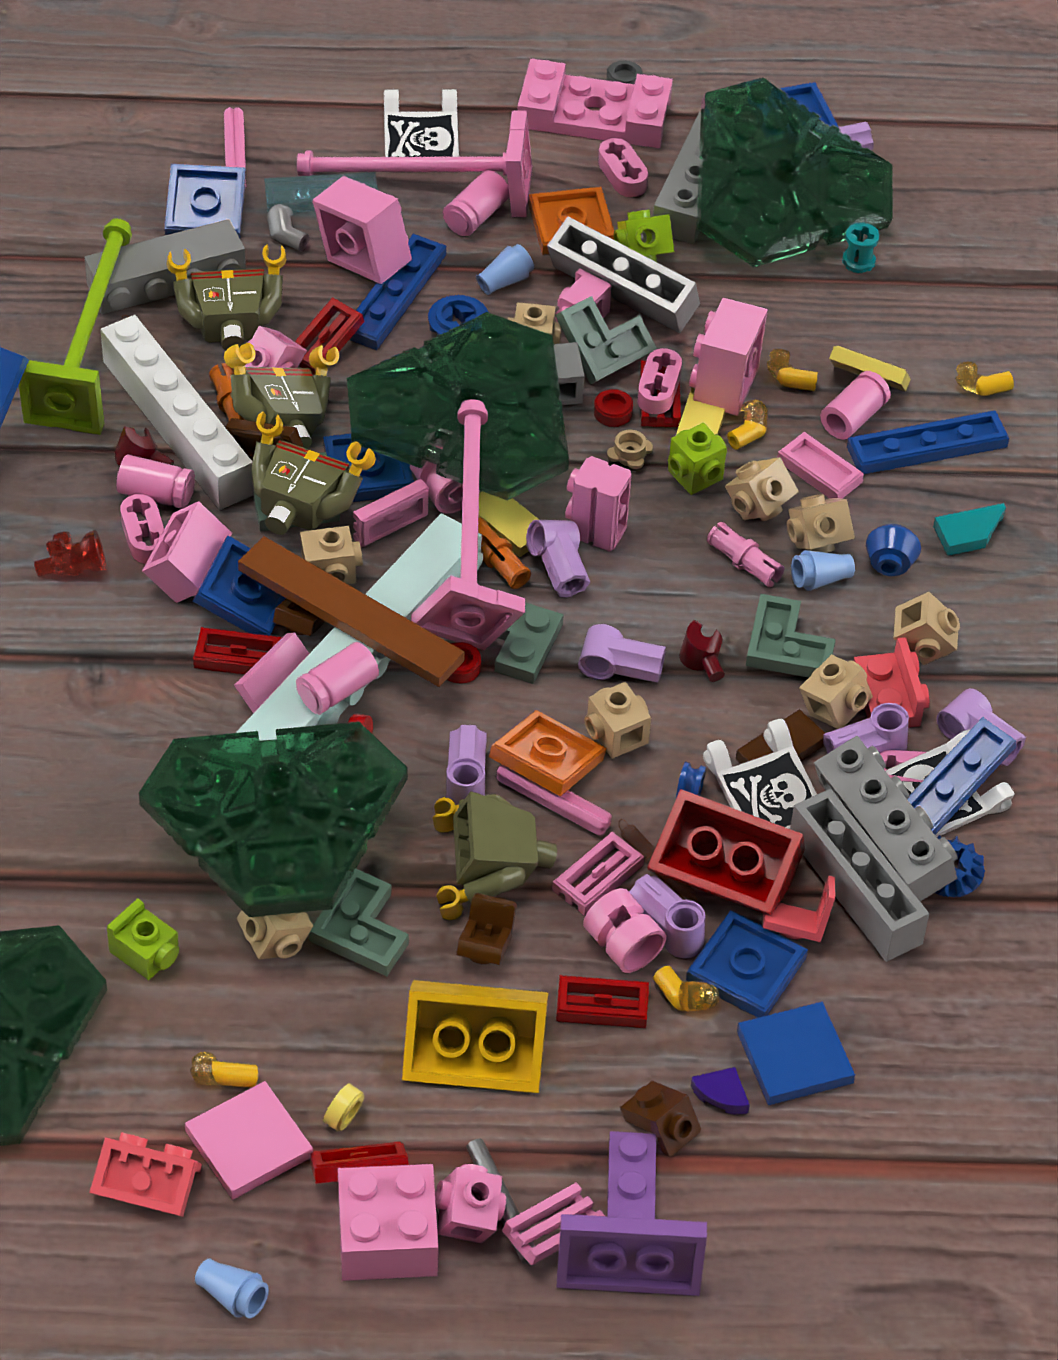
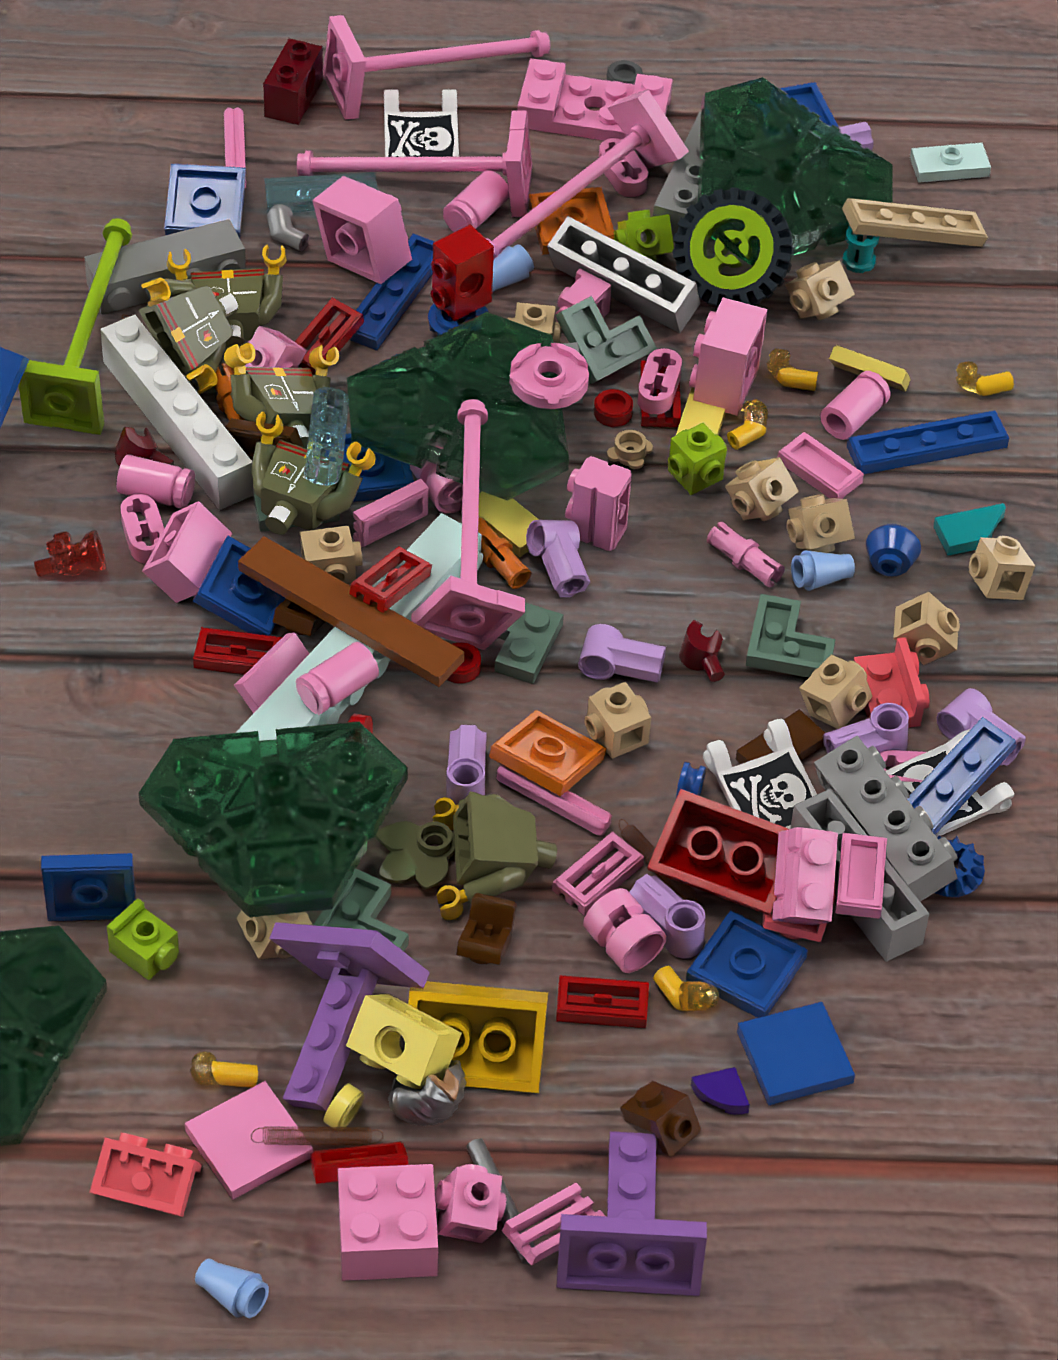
none -> blue tile [41,853,137,921]
none -> olive torso [138,278,238,394]
none -> dark orange piece [251,1126,384,1146]
none -> dark red brick [263,38,323,125]
none -> medium lavender piece [269,922,430,1111]
none -> clear light blue beam [304,387,349,486]
none -> bright pink tile [323,15,550,120]
none -> light yellow brick [346,994,462,1089]
none -> red tile [349,546,432,613]
none -> olive plate [375,821,455,889]
none -> flat silver hair [388,1060,467,1126]
none -> red brick [431,224,494,321]
none -> bright pink tile [486,89,689,260]
none -> bright pink tile [510,343,589,409]
none -> wheel [673,188,794,307]
none -> bright pink brick [772,827,838,925]
none -> tan brick [785,260,855,320]
none -> bright pink tile [835,833,887,919]
none -> tan tile [842,198,988,247]
none -> light aqua plate [910,143,991,183]
none -> tan brick [969,536,1035,600]

